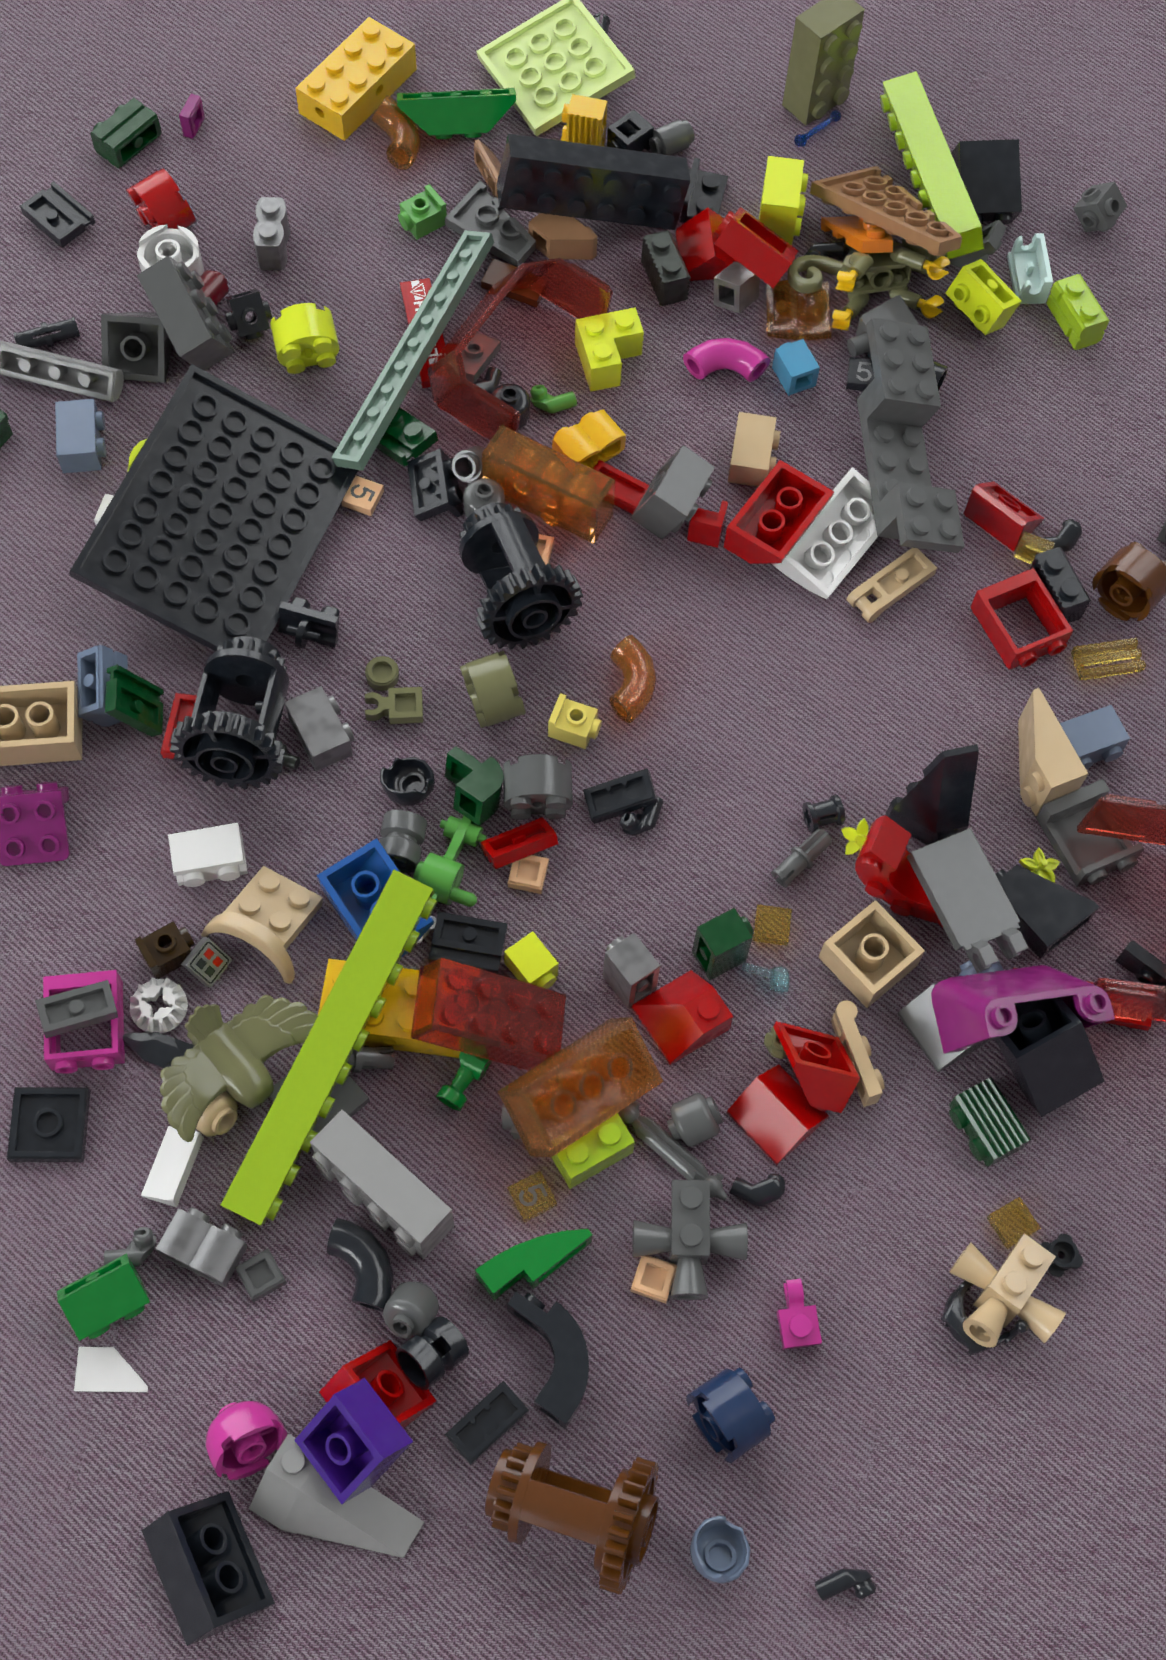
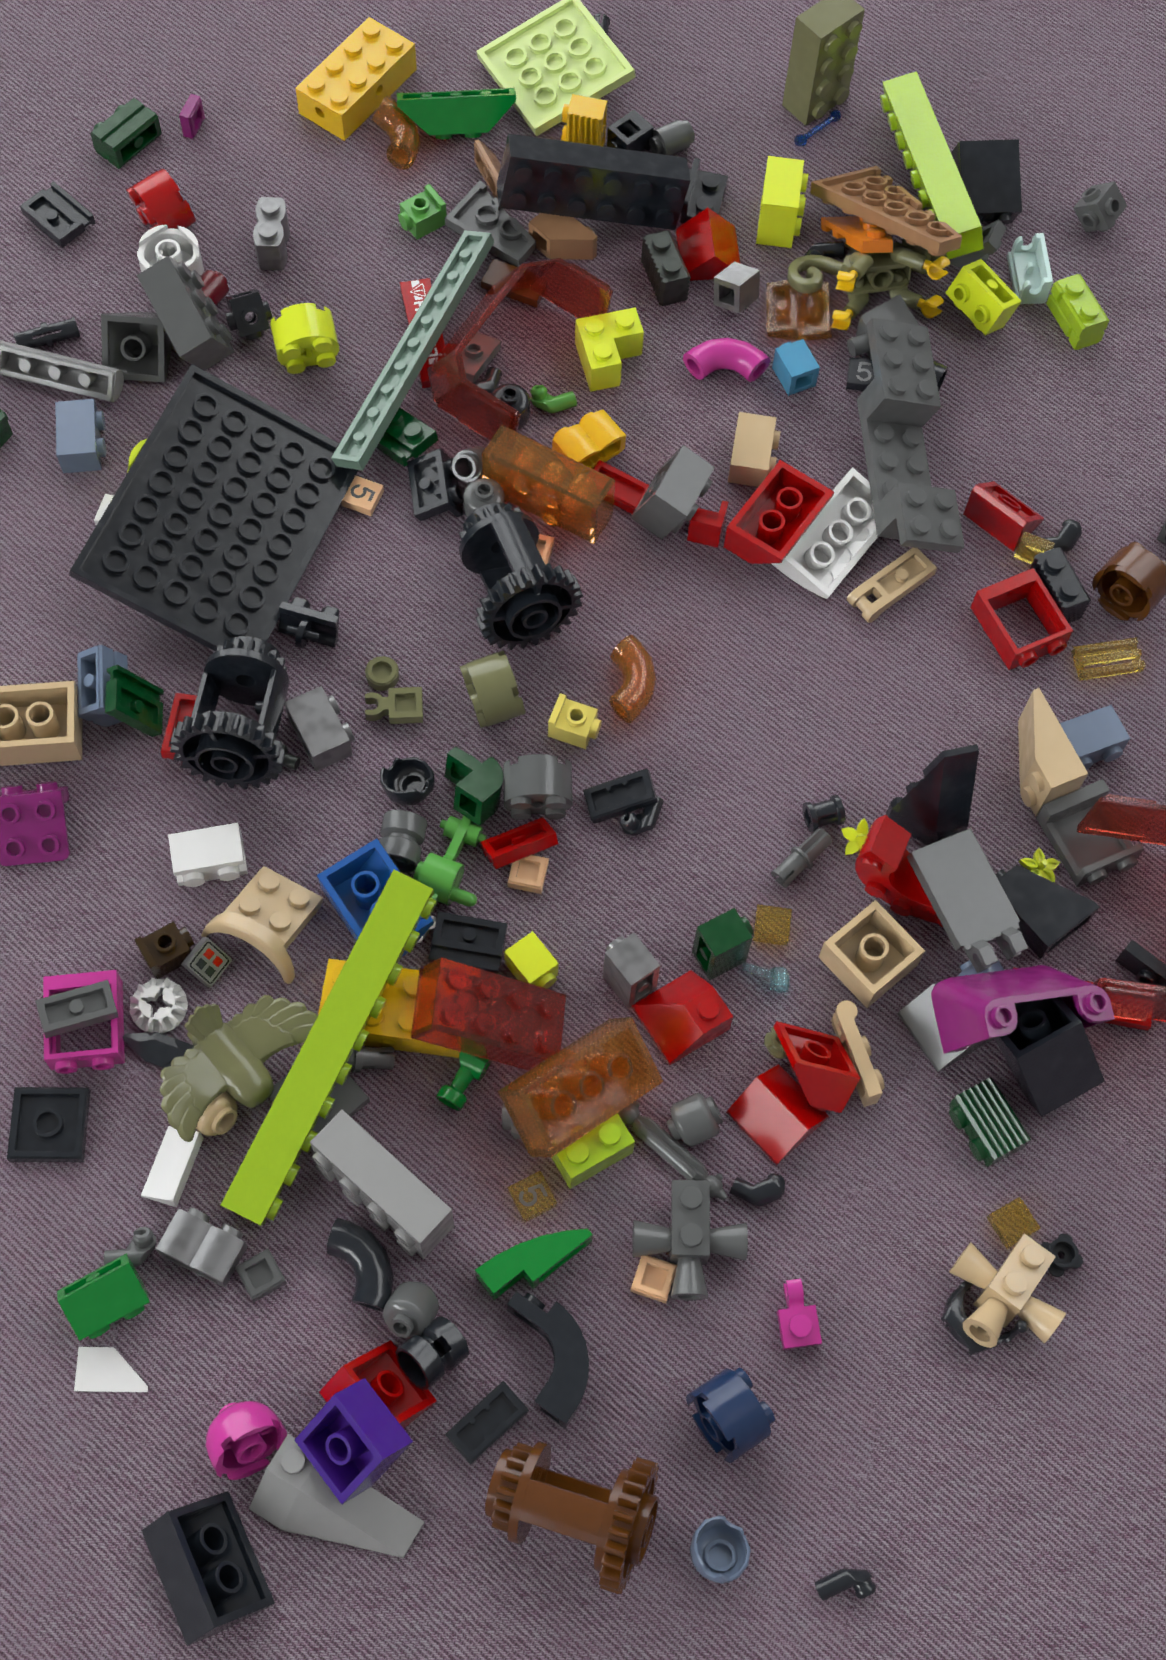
red window [714,207,798,288] -> none

